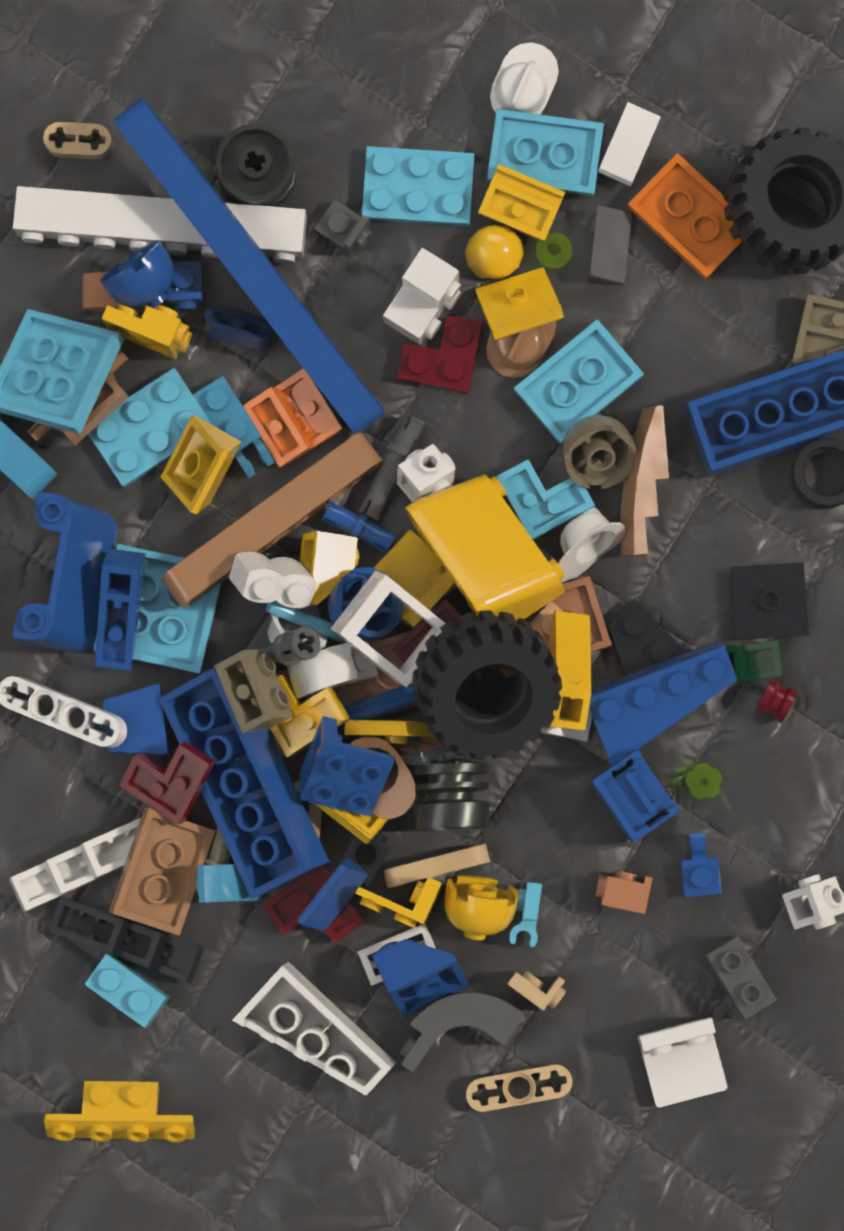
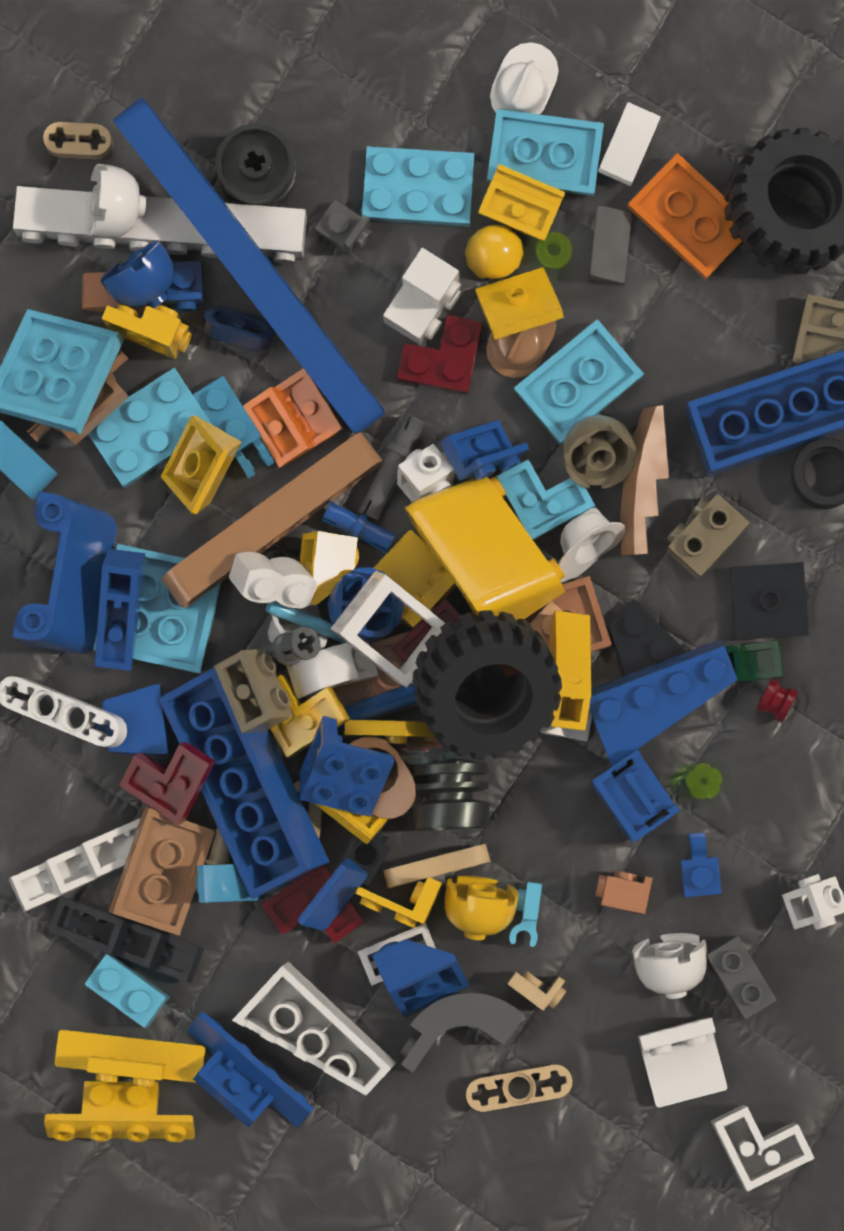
none -> yellow bracket [55,1030,205,1087]
none -> white cylinder [86,164,146,239]
none -> blue bracket [187,1012,313,1128]
none -> blue bracket [440,420,530,481]
none -> white cylinder [632,933,708,999]
none -> dark tan brick [666,493,750,580]
none -> white brick [711,1105,815,1192]

